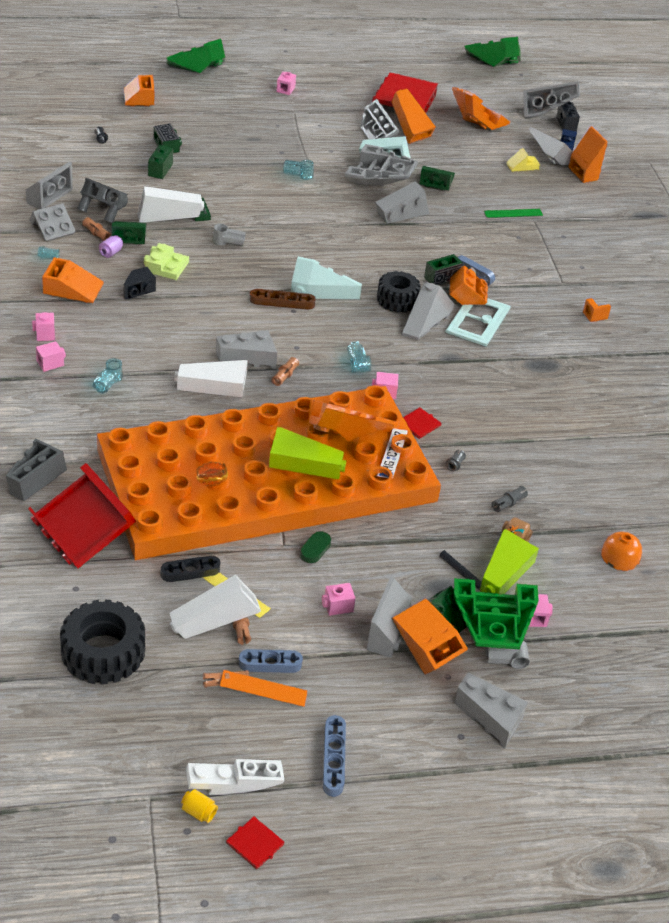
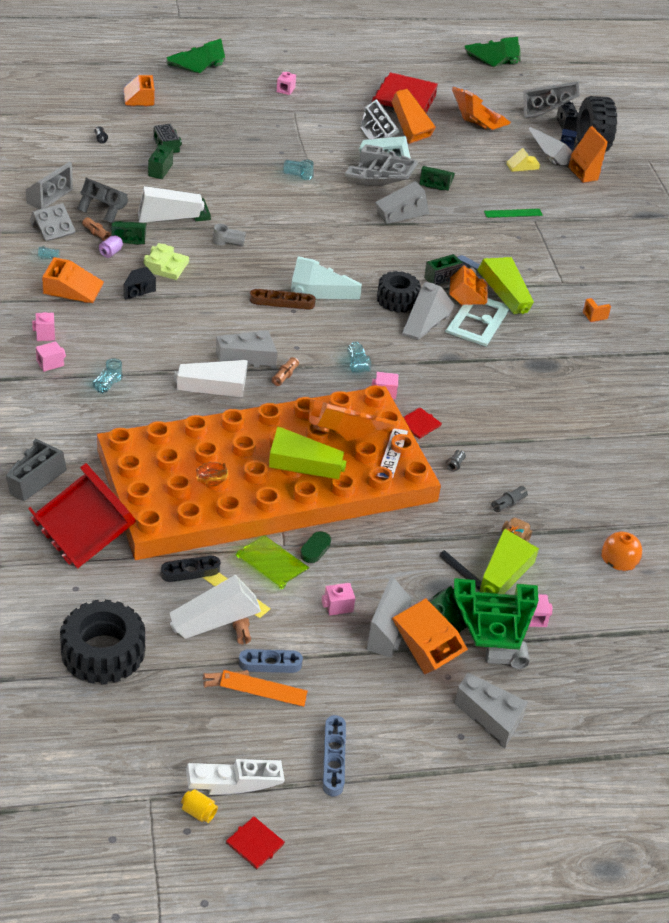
none -> clear neon green piece [236,535,309,589]
none -> lime slope [477,257,534,314]
none -> black tyre [576,96,618,152]

